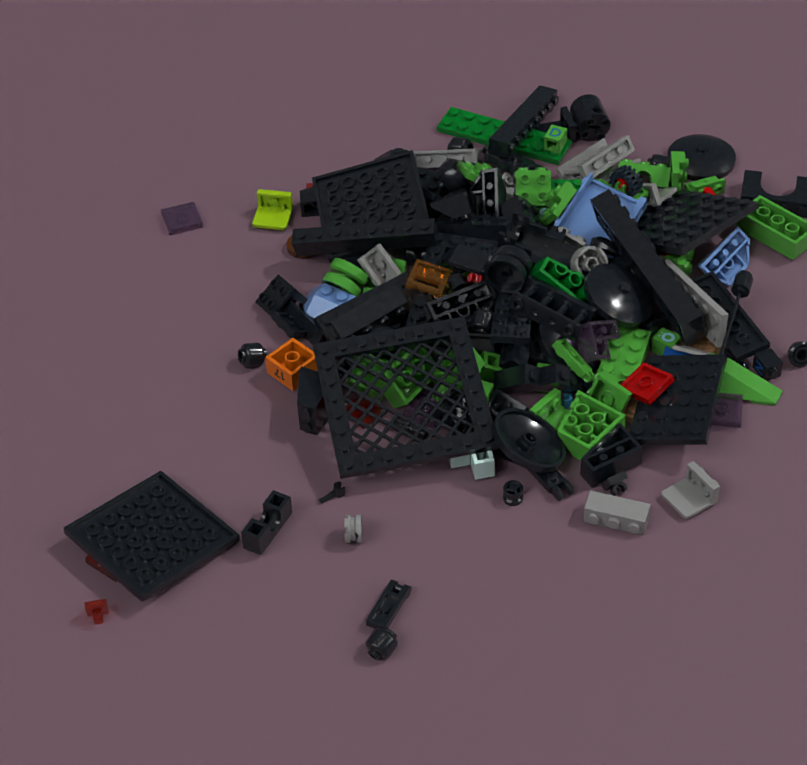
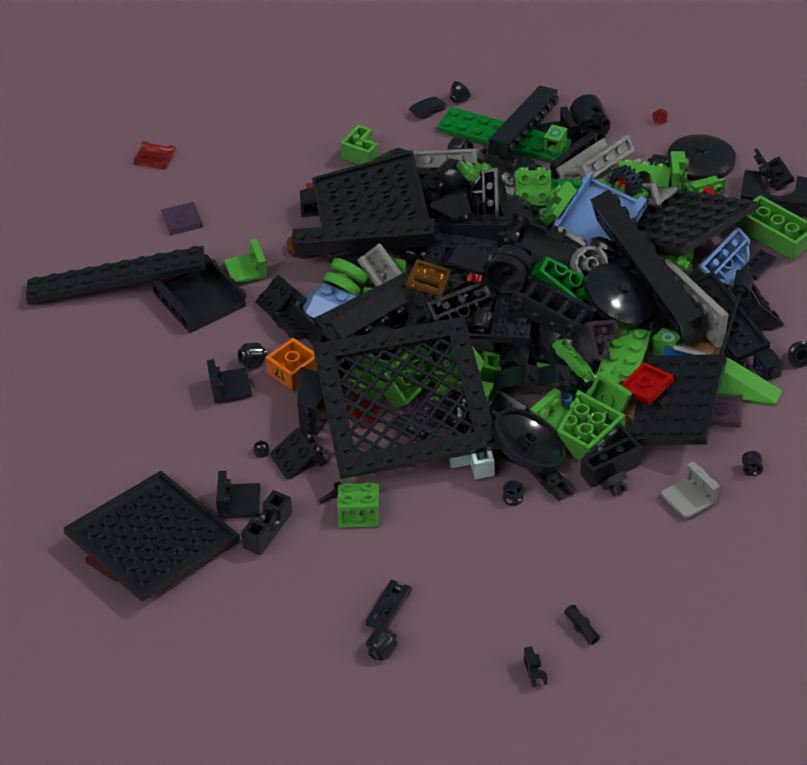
clear red tile [84,599,109,625] -> none
lime bracket [252,189,293,230] -> none
light grey wheel [344,514,362,543] -> none
light grey brick [583,490,651,536] -> none
none -> black plate [26,246,206,304]
none -> clear red plate [134,141,176,170]
none -> black panel [151,254,246,333]
none -> black bracket [207,359,252,403]
none -> black bracket [216,471,261,518]
none -> bright green bracket [225,239,267,284]
none -> black hinge [253,440,270,458]
none -> black bracket [270,427,327,479]
none -> bright green bracket [337,483,380,528]
none -> bright green brick [340,125,379,165]
none -> black slope [409,97,446,118]
none -> black brick [449,81,471,103]
none -> black plate [523,646,548,687]
none -> black plate [550,131,597,179]
none -> black pin [564,604,600,645]
none -> clear red plate [652,109,668,124]
none -> black wedge [736,269,784,330]
none -> black plate [741,249,776,281]
none -> black wheel [741,451,763,476]
none -> black bracket [753,148,795,191]

